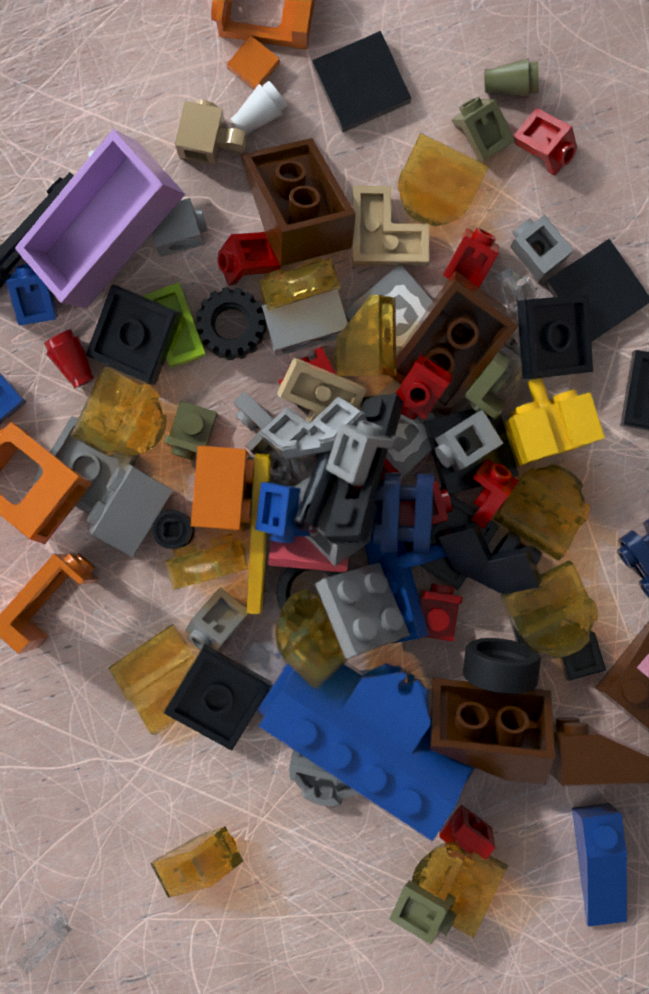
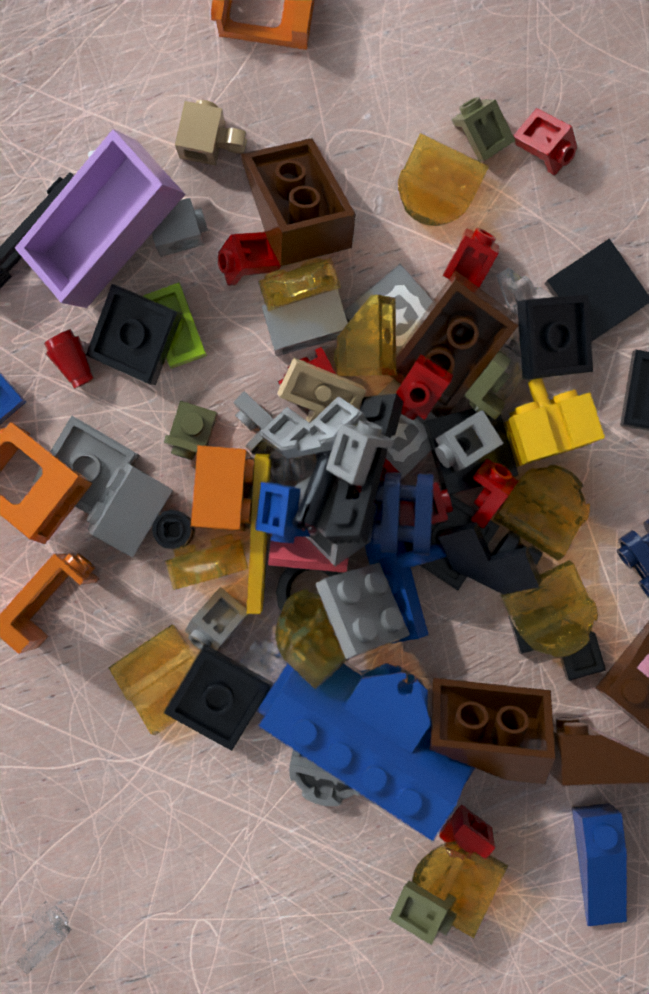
blue bracket [6,263,58,326] -> none
clear yellow slope [70,366,167,458] -> none
clear yellow slope [150,826,244,898] -> none
black tyre [196,287,266,360] -> none
orange tile [227,35,280,90] -> none
white cone [231,81,288,137] -> none
black tile [312,31,411,133] -> none
tan plate [352,186,429,265] -> none
red bracket [419,583,463,642] -> none
black tyre [463,638,541,694] -> none
olive cone [484,58,539,98] -> none
light grey brick [510,214,574,283] -> none

